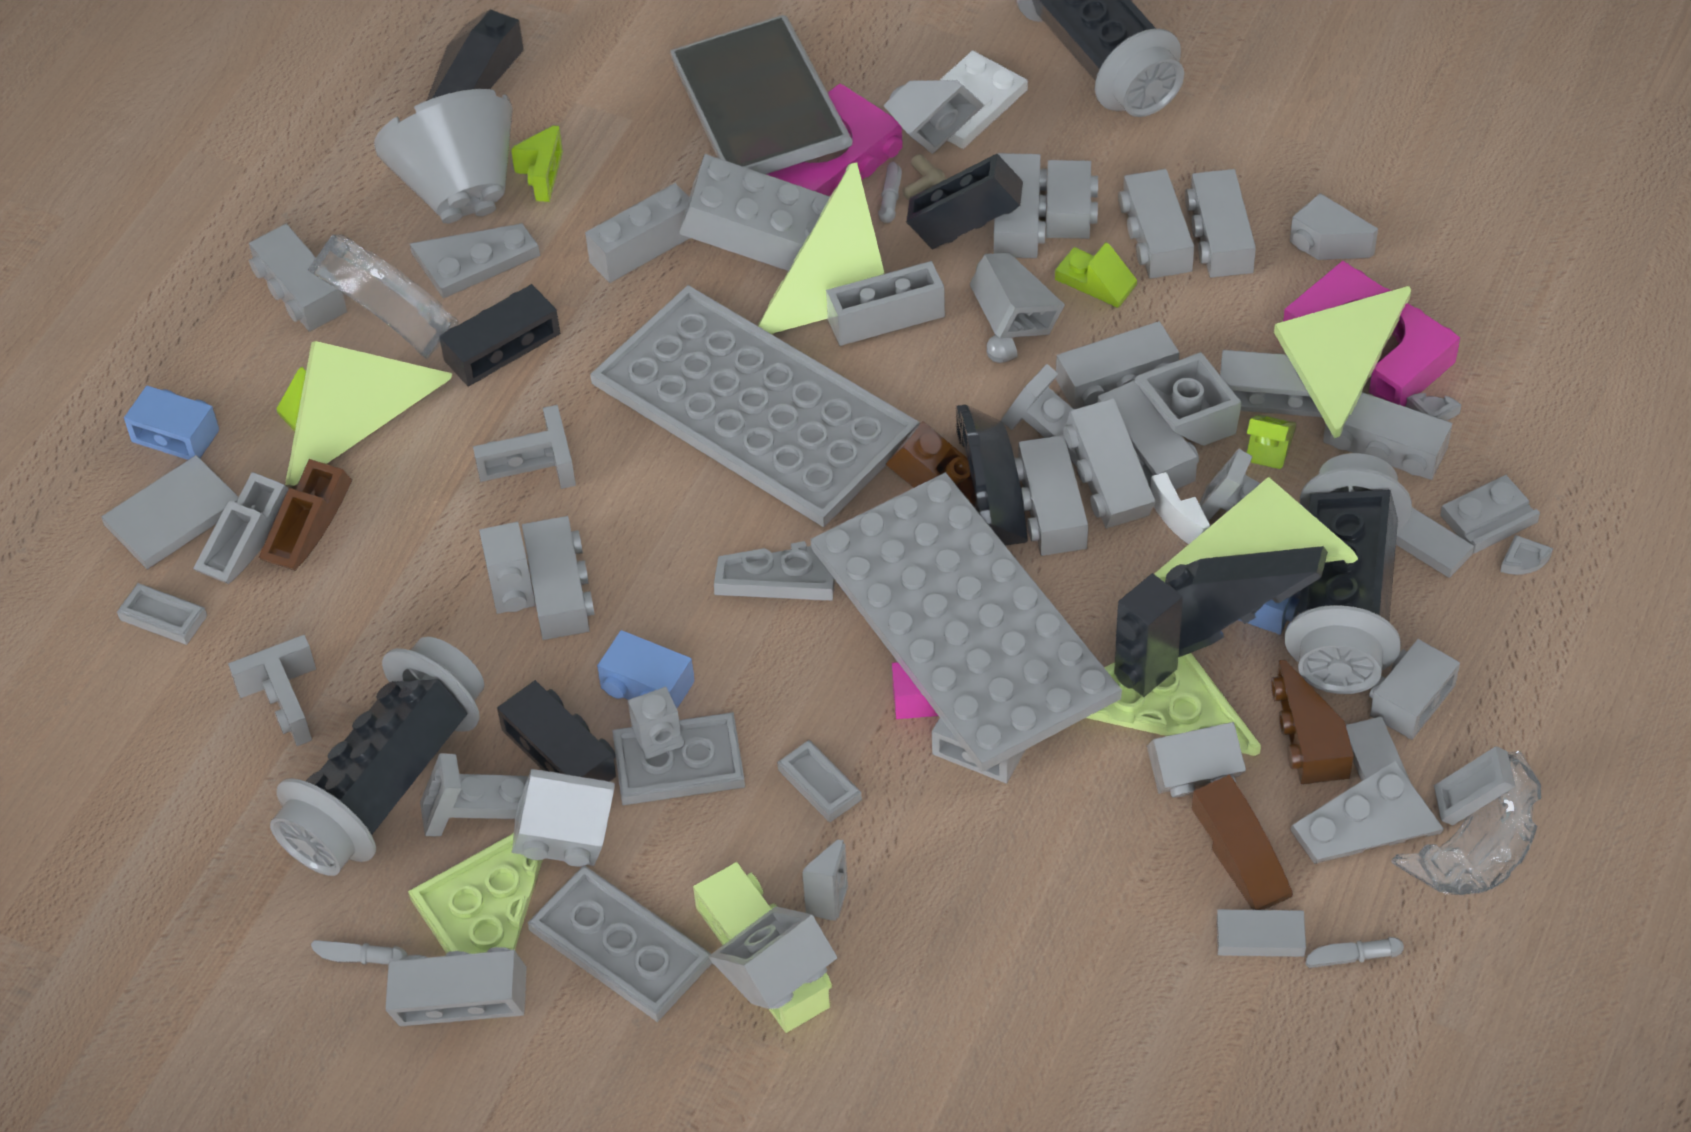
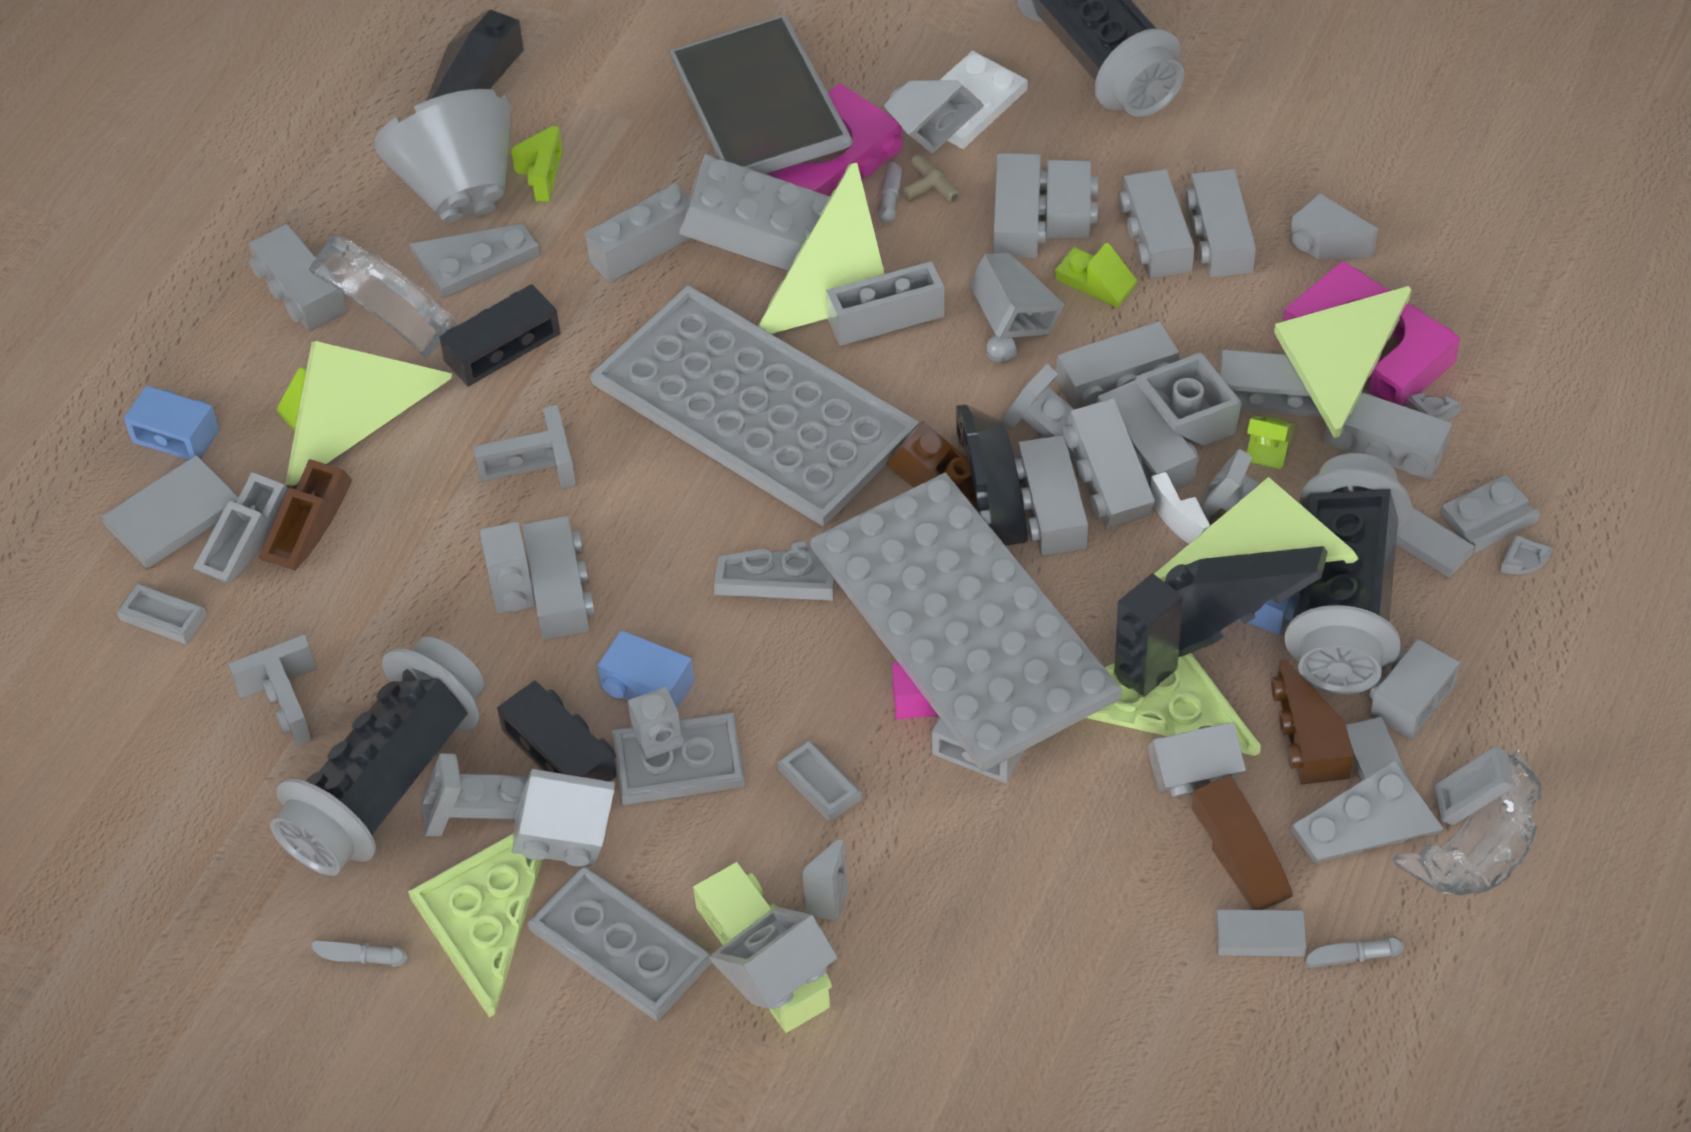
light grey brick [385,947,527,1026] -> none
black brick [906,153,1023,250] -> none

